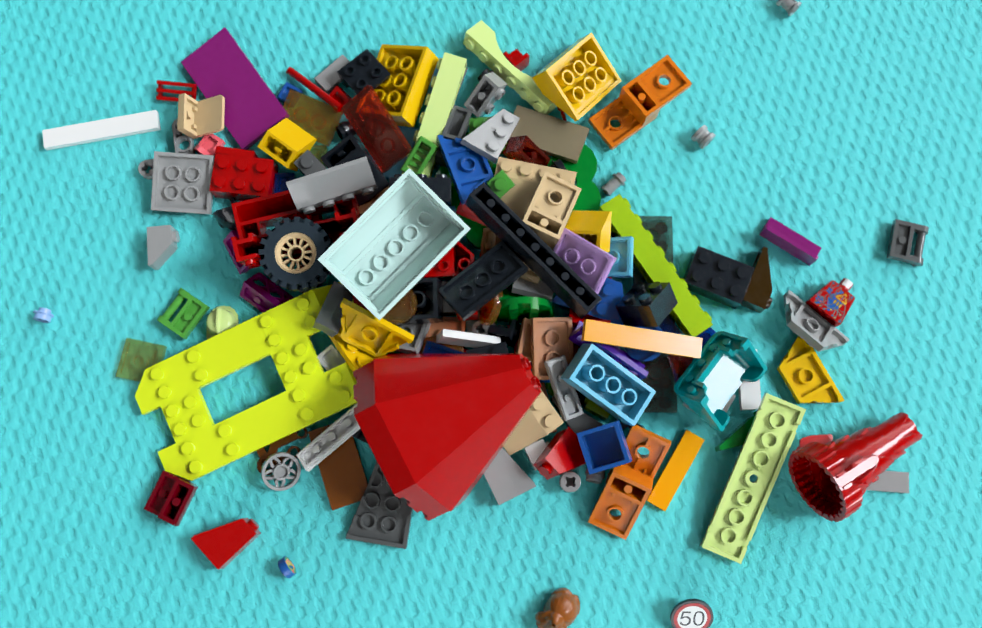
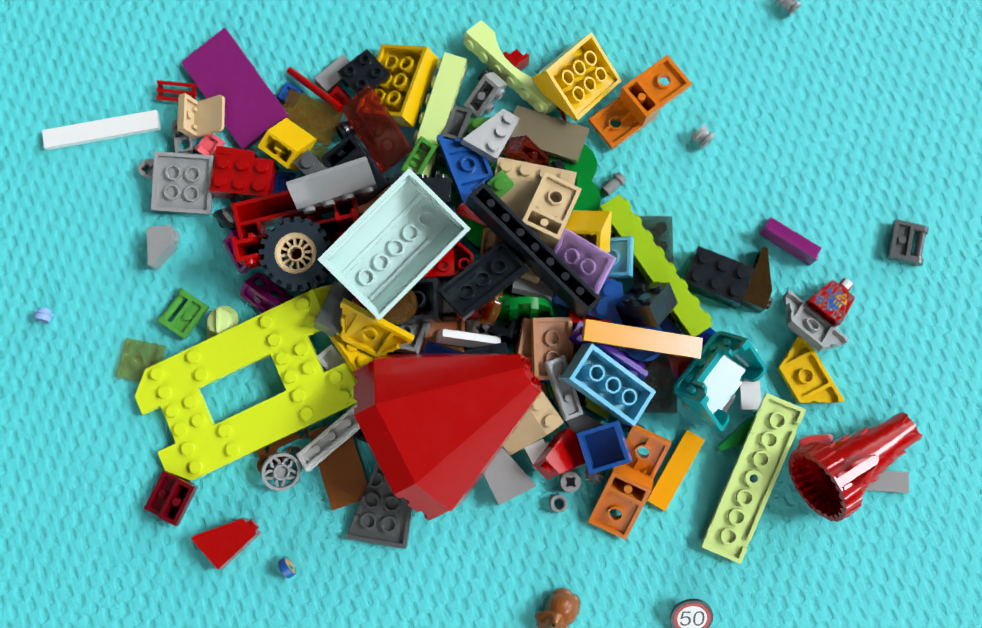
none -> light grey axle [549,494,568,513]

